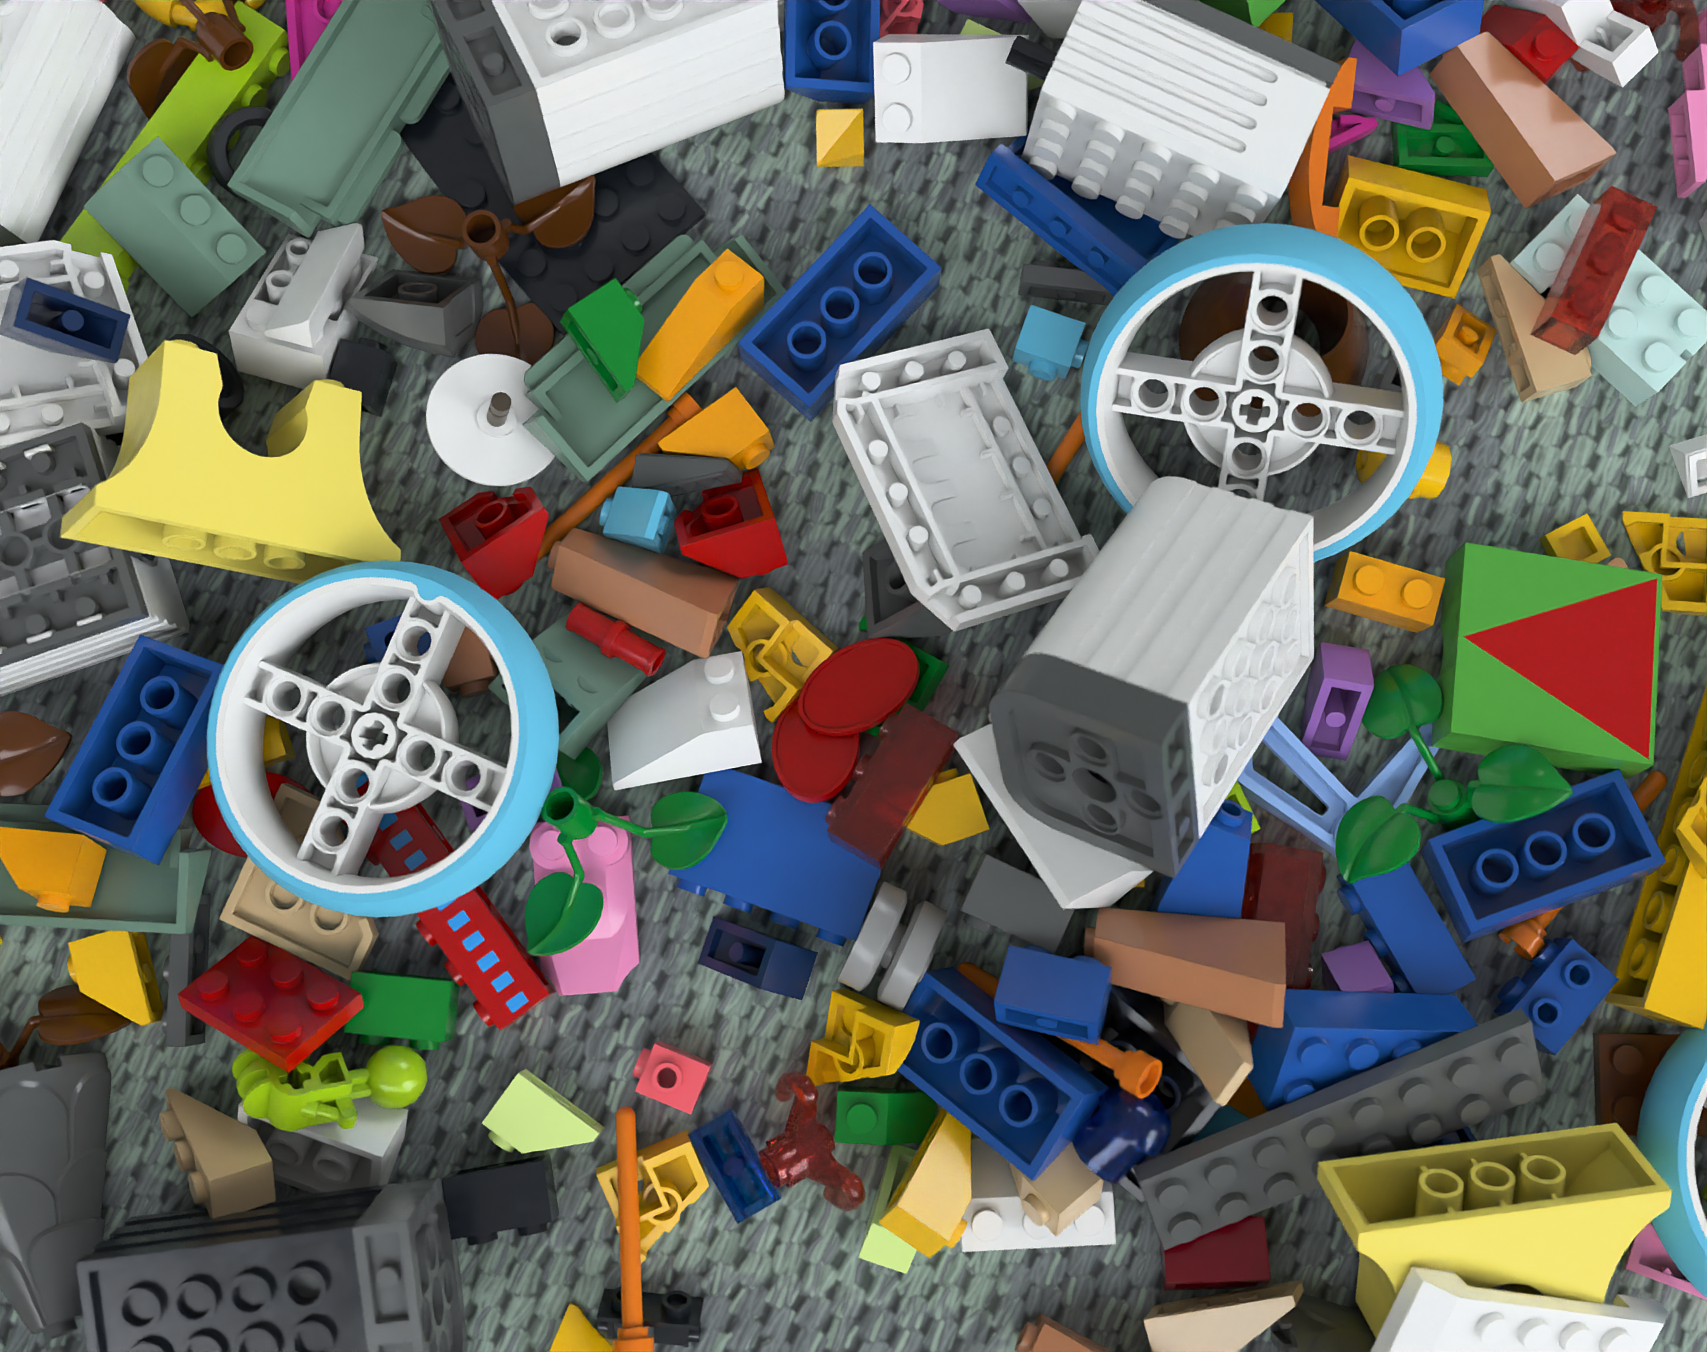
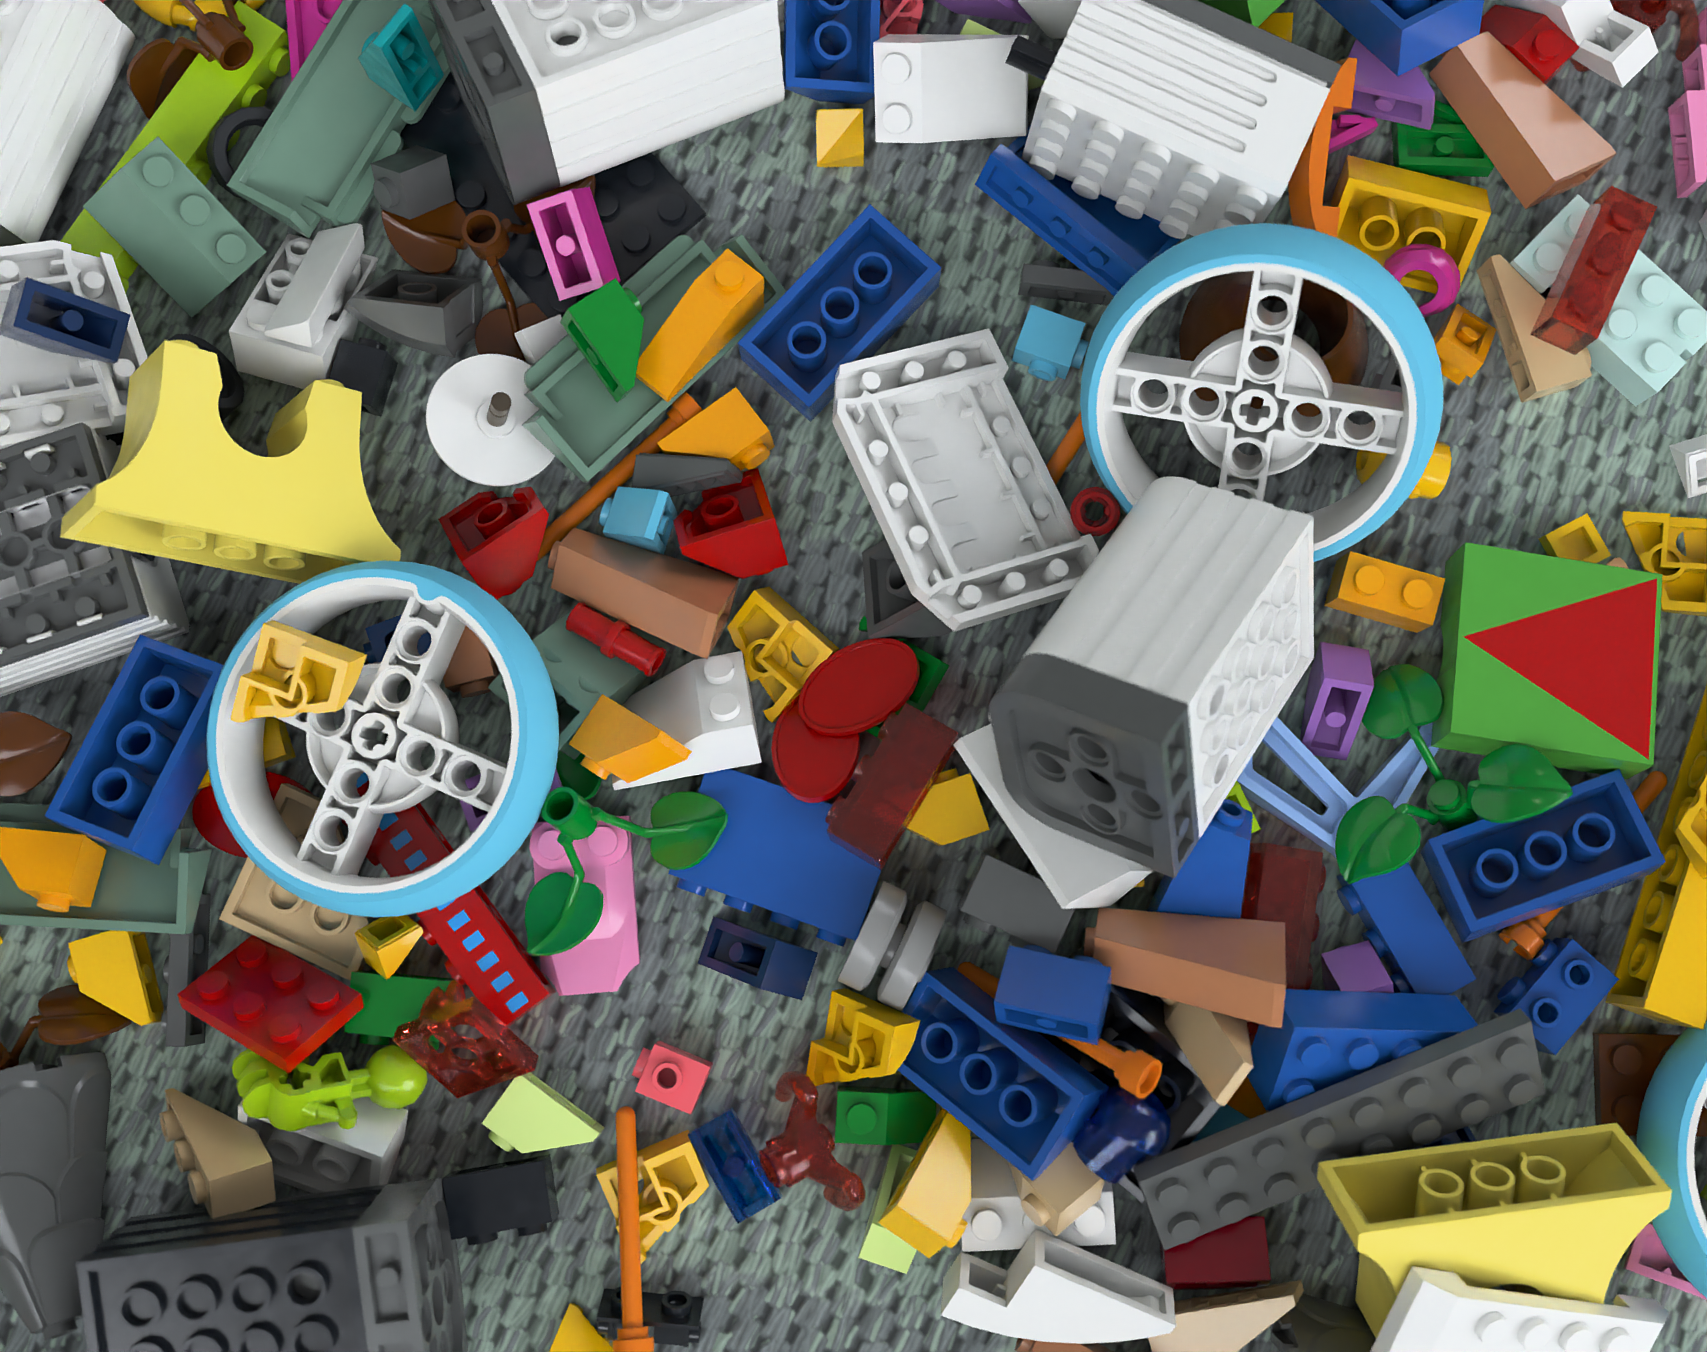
none -> yellow slope [230,620,367,723]
none -> yellow slope [354,915,423,979]
none -> teal slope [358,3,444,111]
none -> dark grey brick [371,145,455,219]
none -> clear red piece [392,980,539,1098]
none -> white tile [514,314,568,365]
none -> dark pink brick [526,187,621,301]
none -> light orange slope [569,694,692,783]
none -> white slope [941,1229,1176,1344]
none -> red cone [1070,487,1120,536]
none -> dark pink piece [1383,244,1460,317]

